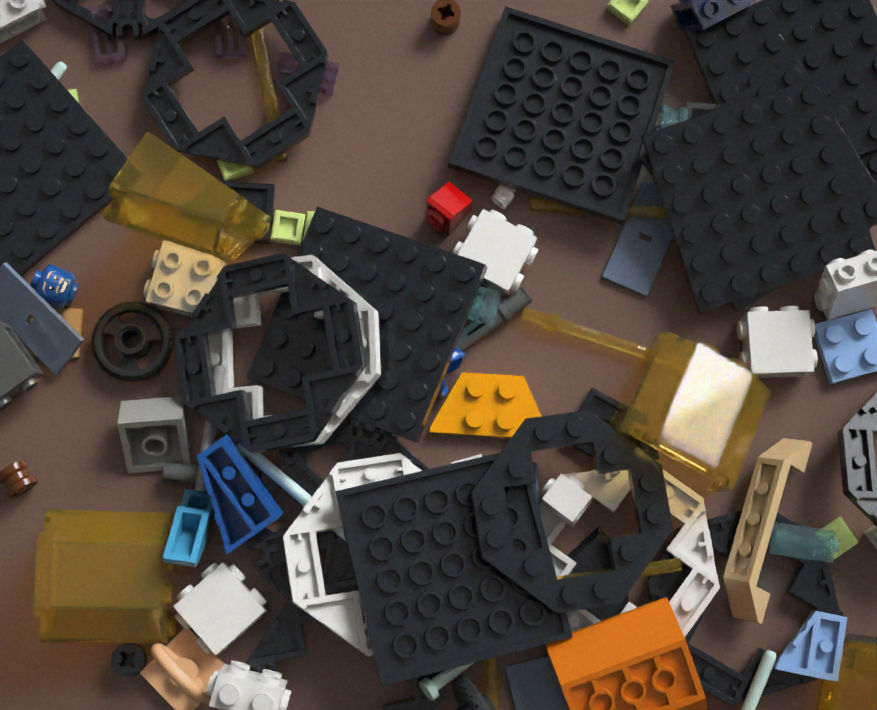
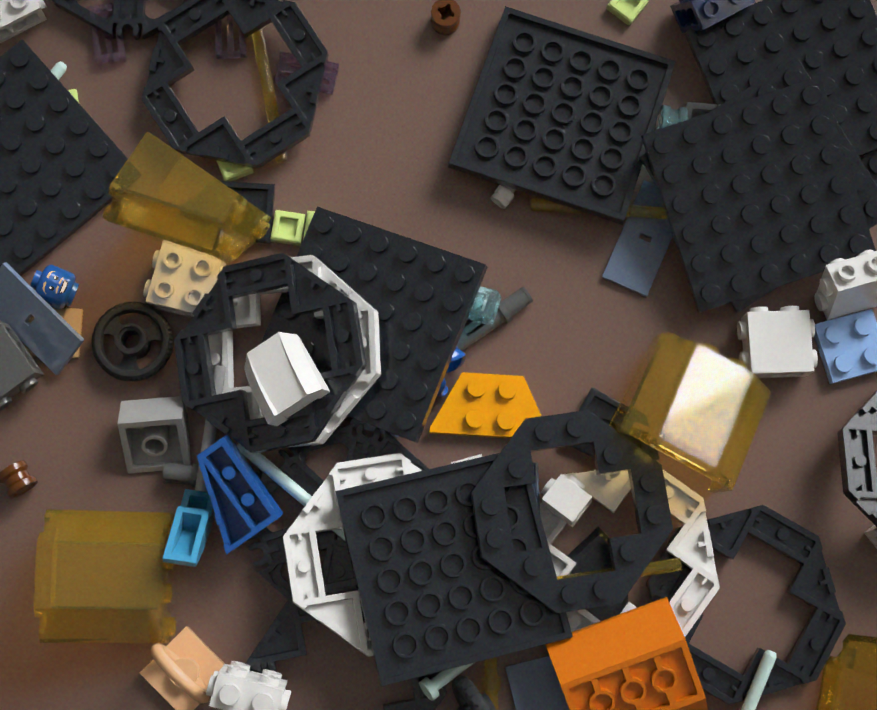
black wheel [111,643,148,676] -> none
white brick [173,562,268,655] -> none
red slope [425,182,473,236] -> none
white brick [452,209,539,297] -> none
clear yellow bar [521,307,700,376] -> none
tan slope [723,438,813,624] -> none
clear light blue hinge [769,522,840,563] -> none
light blue wing [773,611,848,682] -> none
yellowish green tile [814,516,859,560] -> none
none -> white slope [244,332,330,426]

